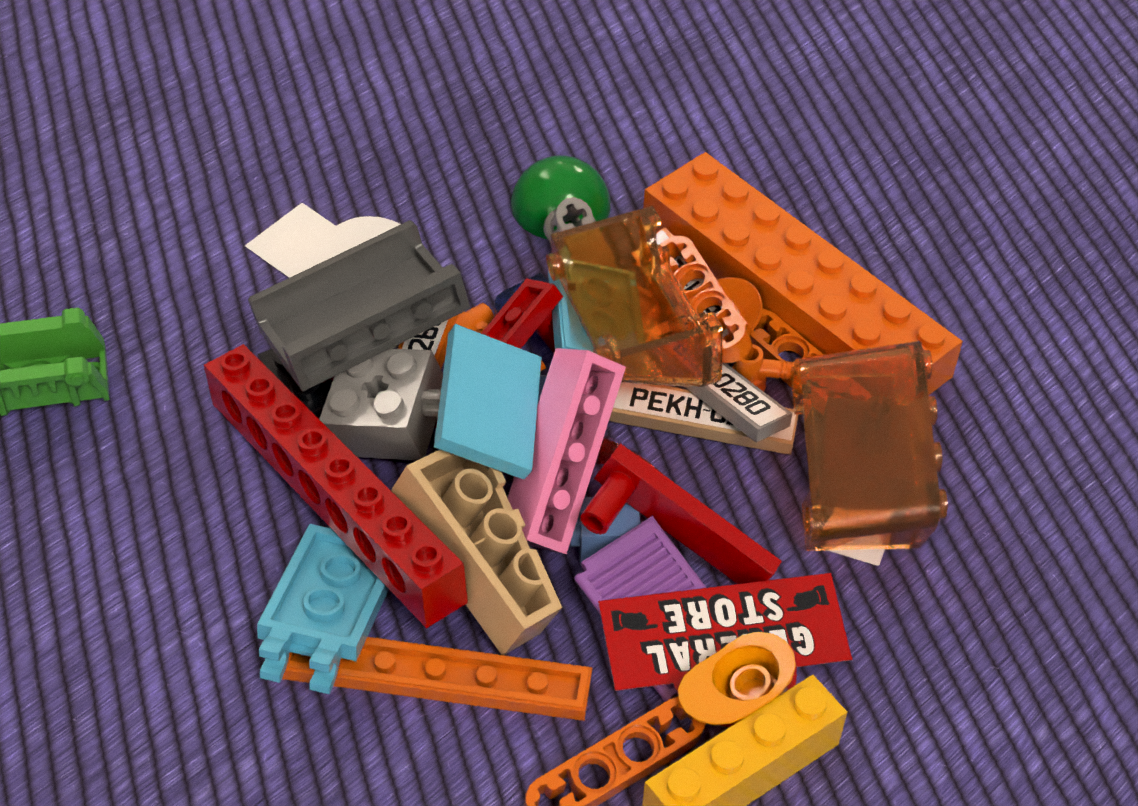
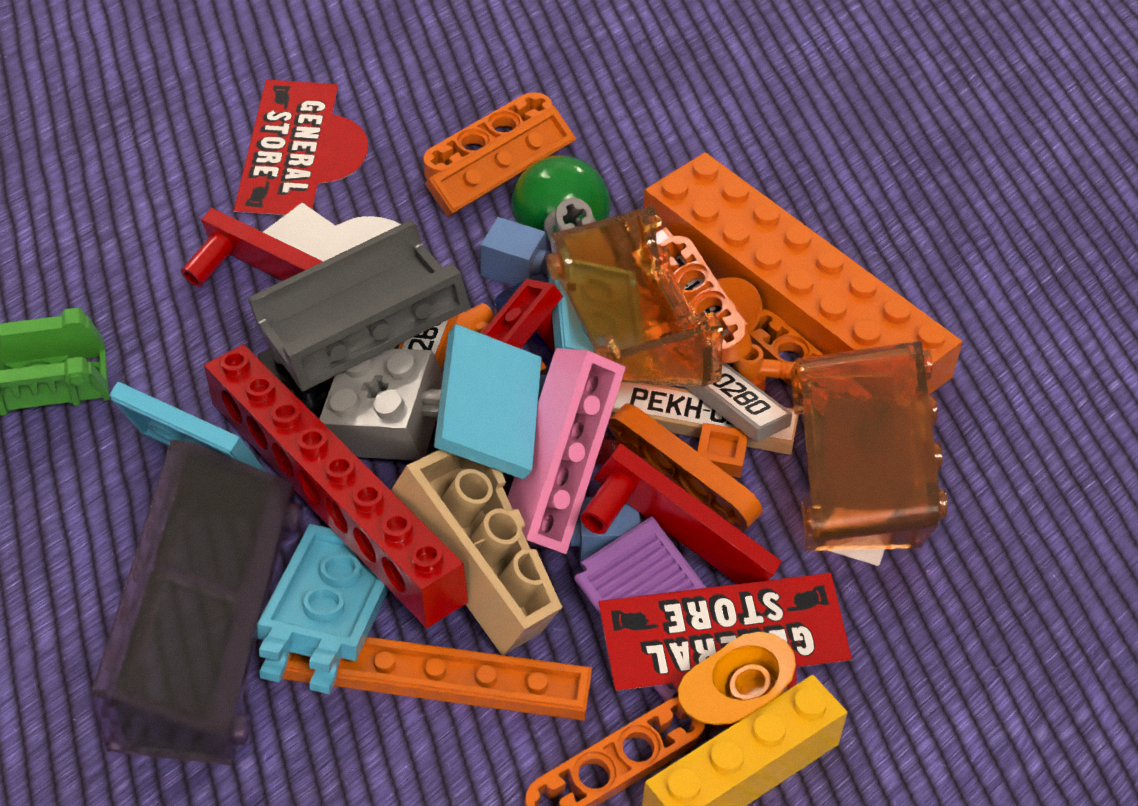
none -> windscreen [90,439,303,766]
none -> medium azure tile [109,382,267,486]
none -> red piece [181,208,323,287]
none -> red sticker [233,80,368,215]
none -> orange beam [423,92,553,180]
none -> orange tile [424,106,577,218]
none -> medium blue brick [480,217,550,288]
none -> orange beam [608,403,763,531]
none -> orange plate [697,422,748,478]

